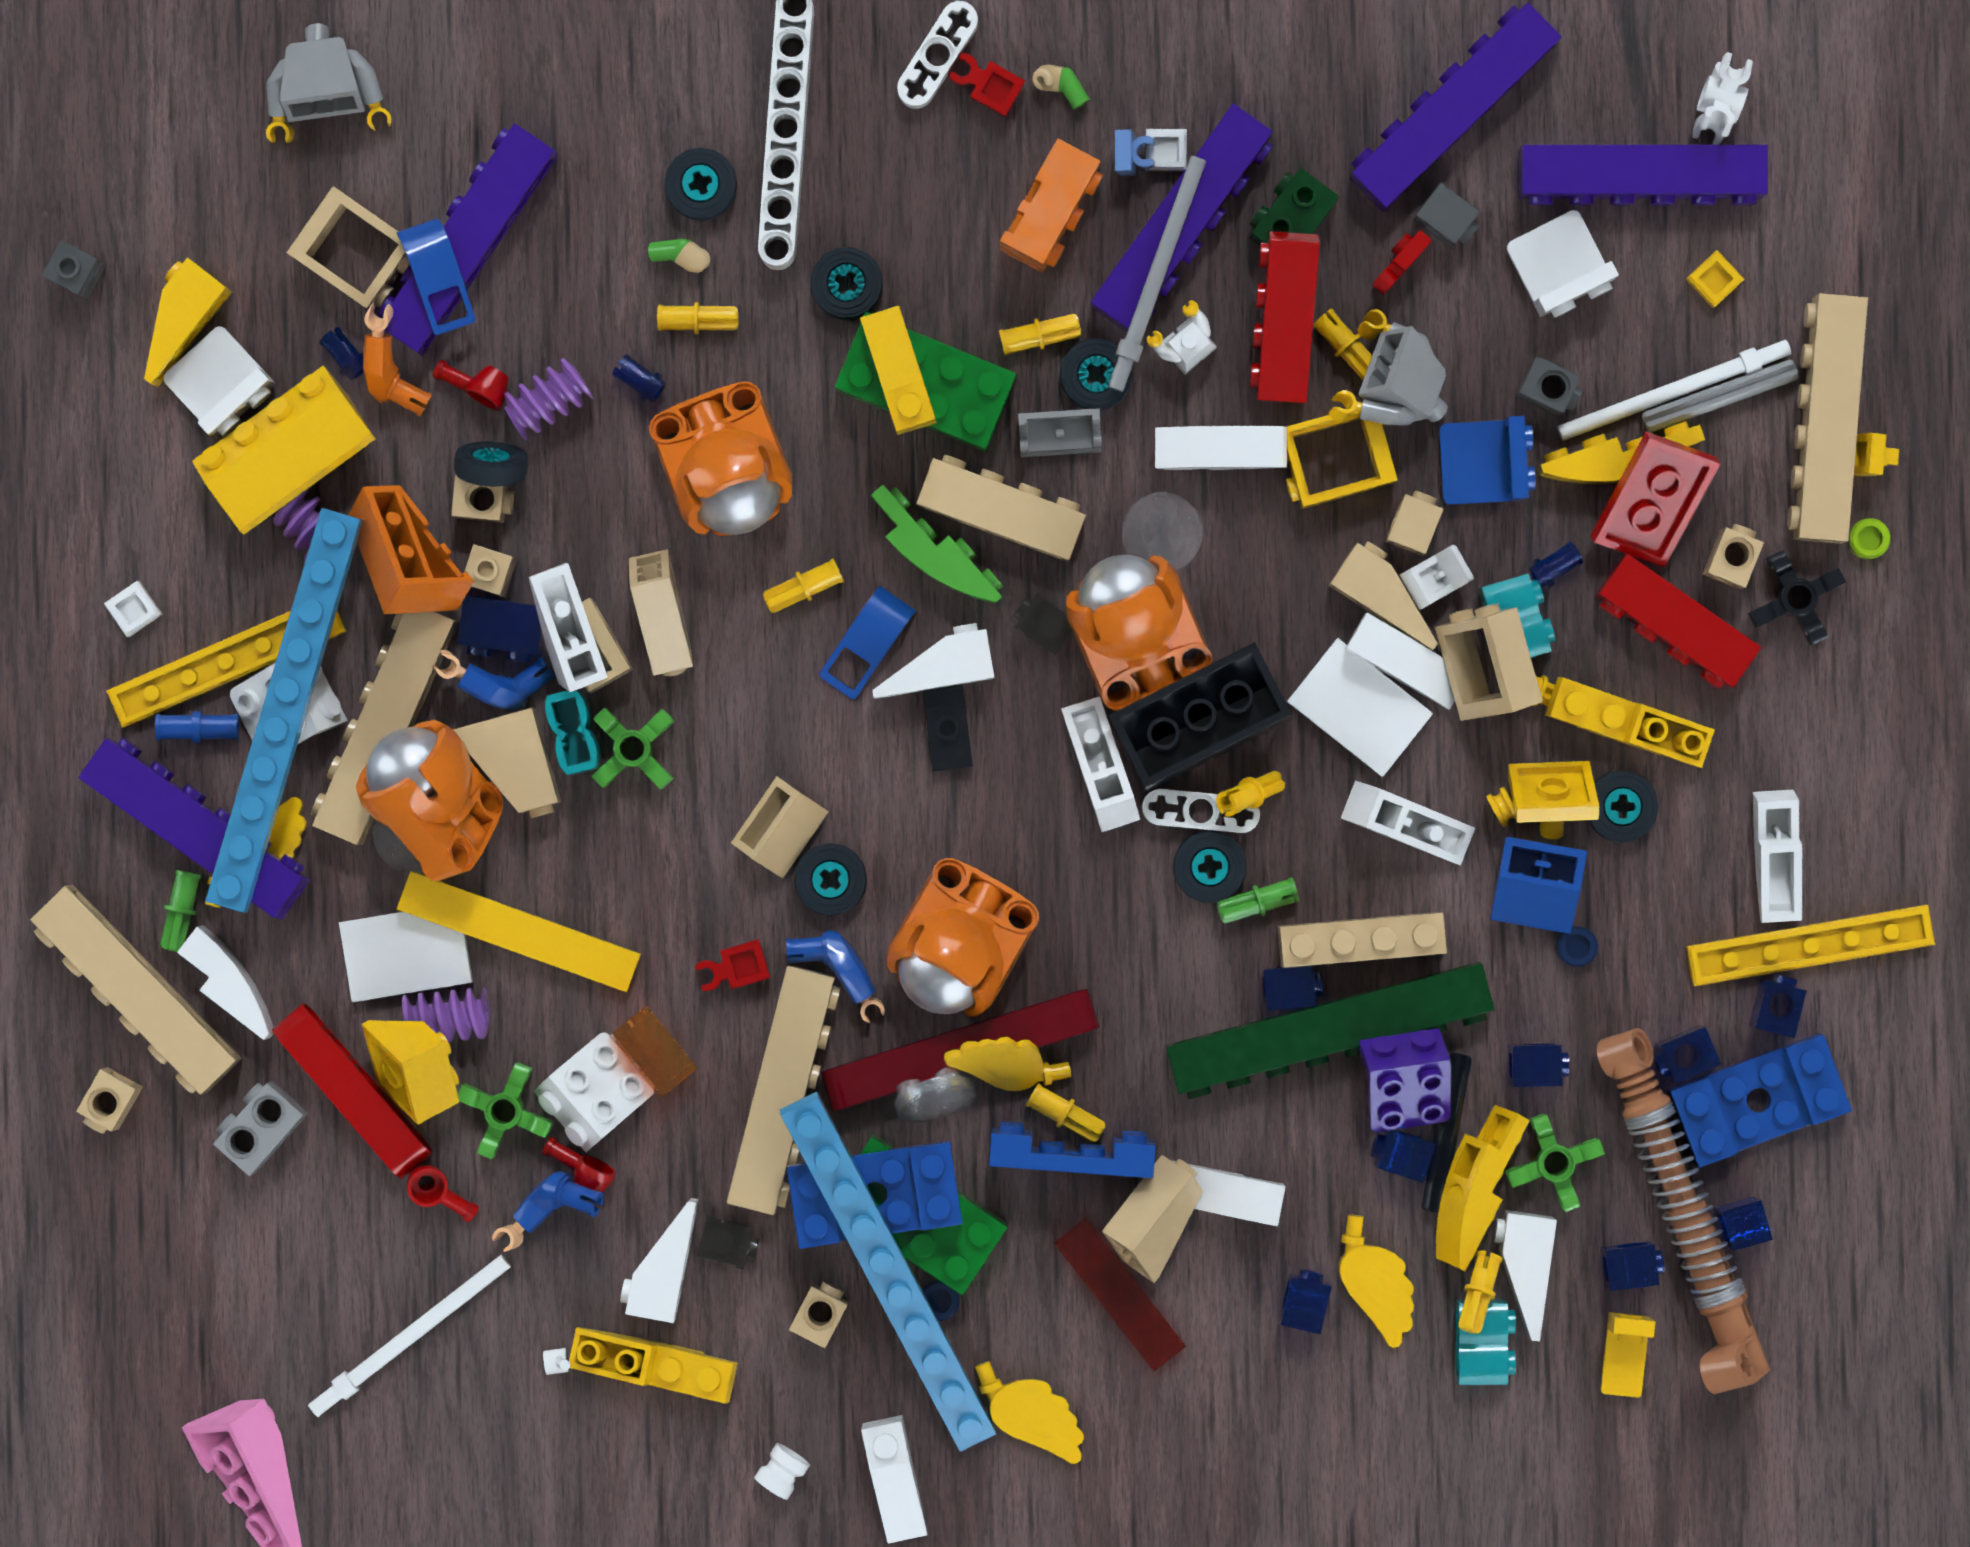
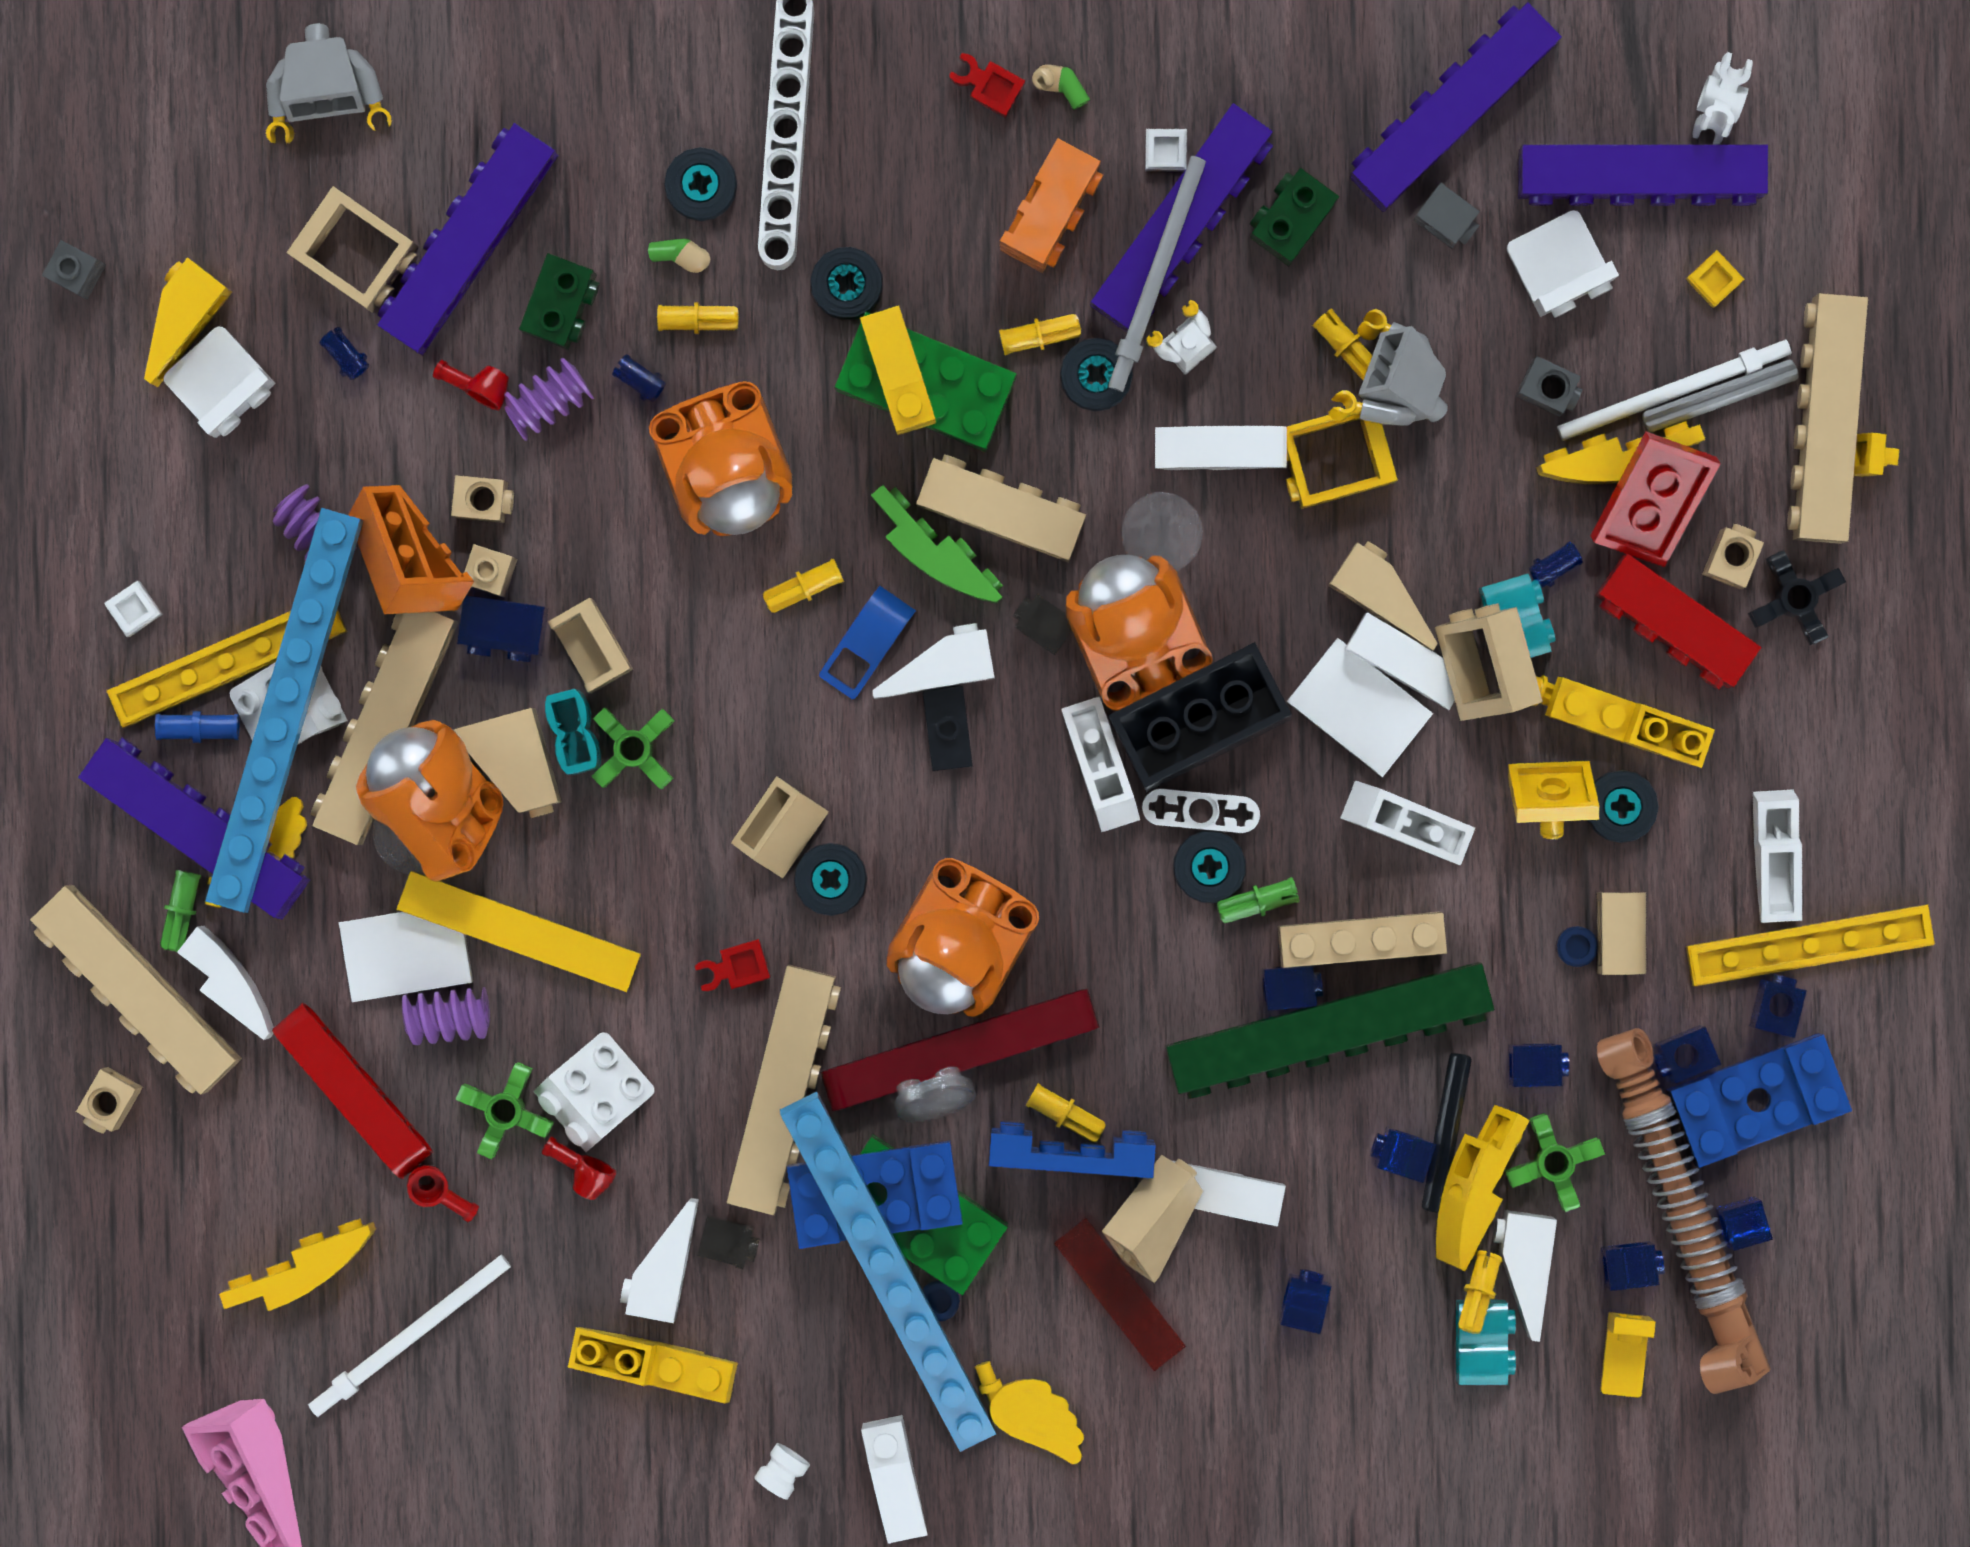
yellow slope [192,365,375,535] -> none
light grey brick [213,1081,309,1177] -> none
yellow slope [362,1020,459,1125] -> none
orange arm [363,303,432,417] -> none
blue piece [396,218,476,335] -> none
blue arm [432,650,556,712] -> none
black bush [454,441,528,487] -> none
blue arm [492,1171,604,1252] -> none
white slope [528,563,608,692] -> none
white hand [543,1348,570,1375] -> none
clear orange hinge [609,1005,698,1099] -> none
tan slope [629,549,693,676] -> none
blue arm [786,930,885,1023] -> none
tan brick [789,1281,849,1348] -> none
white beam [897,1,978,109] -> none
yellow animal [944,1037,1071,1091] -> none
light grey hinge [1018,408,1102,458] -> none
medium blue tile [1115,129,1155,176] -> none
yellow axle [1216,771,1285,817] -> none
red brick [1250,231,1320,403] -> none
yellow animal [1338,1214,1414,1348] -> none
dark purple bracket [1359,1028,1451,1132] -> none
red plate [1372,230,1432,296] -> none
tan brick [1385,491,1443,556] -> none
white bracket [1400,545,1474,610] -> none
blue bracket [1439,416,1536,505] -> none
yellow bush [1486,786,1516,828] -> none
blue slope [1490,836,1587,934] -> none
lime tile [1848,518,1890,559] -> none
none -> yellow slope [219,1218,376,1311]
none -> dark green brick [519,253,600,350]
none -> tan brick [1597,892,1646,975]

